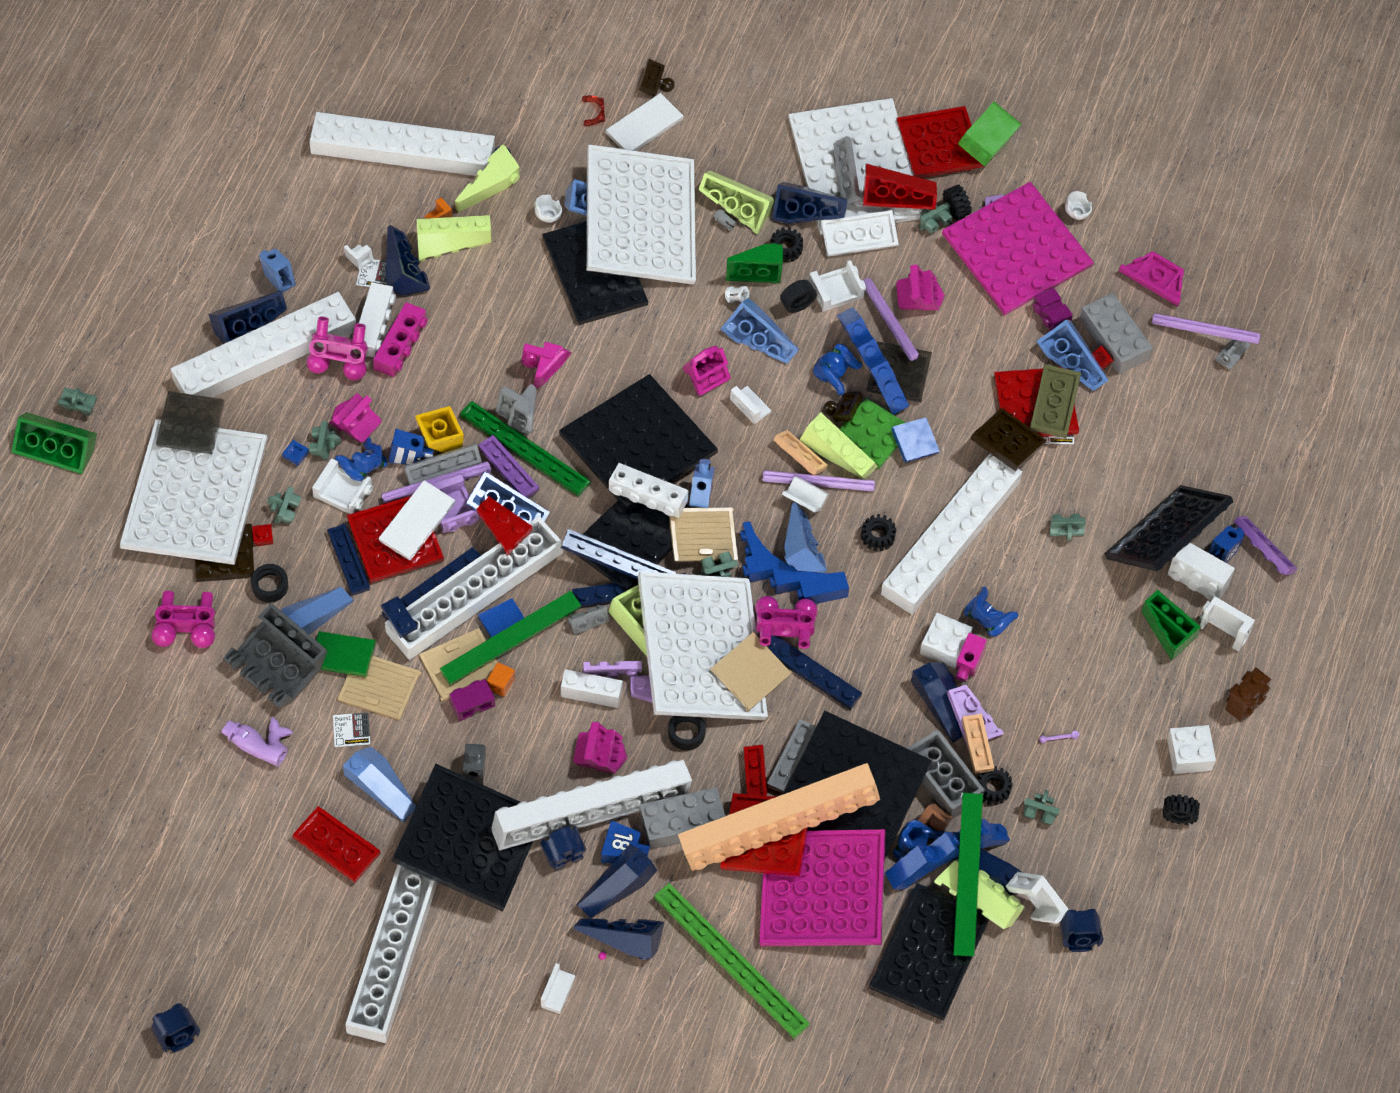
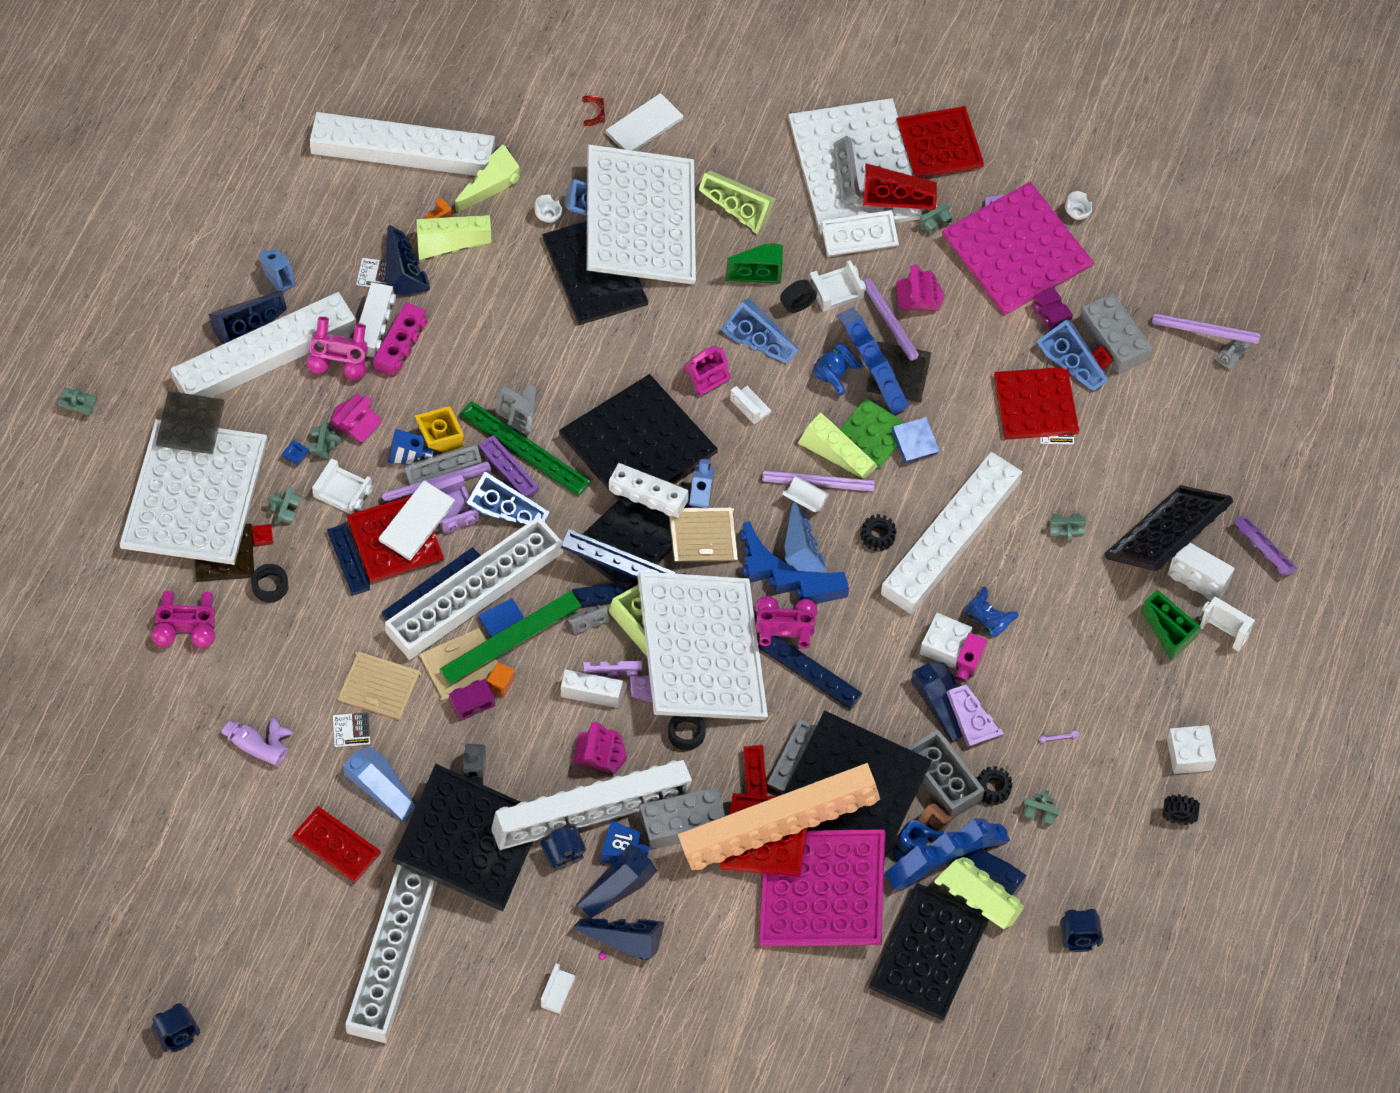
green slope [11,412,97,474] -> none
dark grey slope [223,602,328,708] -> none
medium blue wedge [281,587,354,635] -> none
green tile [316,631,376,677] -> none
blue hair [334,437,388,481] -> none
white panel [343,245,373,270] -> none
dark blue plate [381,596,418,638] -> none
red wing [476,496,533,556] -> none
dark pink piece [521,342,572,388] -> none
dark brown plate [638,59,675,97] -> none
bright green plate [654,883,810,1039] -> none
sand green hips [700,551,738,577] -> none
tan piece [710,632,792,711] -> none
light grey pin [713,209,737,231] -> none
white bush [725,286,749,303] -> none
black tyre [770,227,803,262] -> none
dark blue wedge [772,182,848,224] -> none
light nougat plate [774,430,827,476] -> none
dark brown plate [823,391,863,422] -> none
black tyre [943,185,972,220] -> none
green tile [954,793,983,957] -> none
bright green slope [958,101,1021,167] -> none
light nougat plate [961,714,994,774] -> none
dark brown plate [970,408,1047,471] -> none
white panel [1005,872,1068,924] -> none
olive plate [1030,364,1081,438] -> none
dark pink wing [1119,251,1184,307] -> none
blue torso [1208,526,1244,563] -> none
reddish brown brick [1225,667,1271,722] -> none

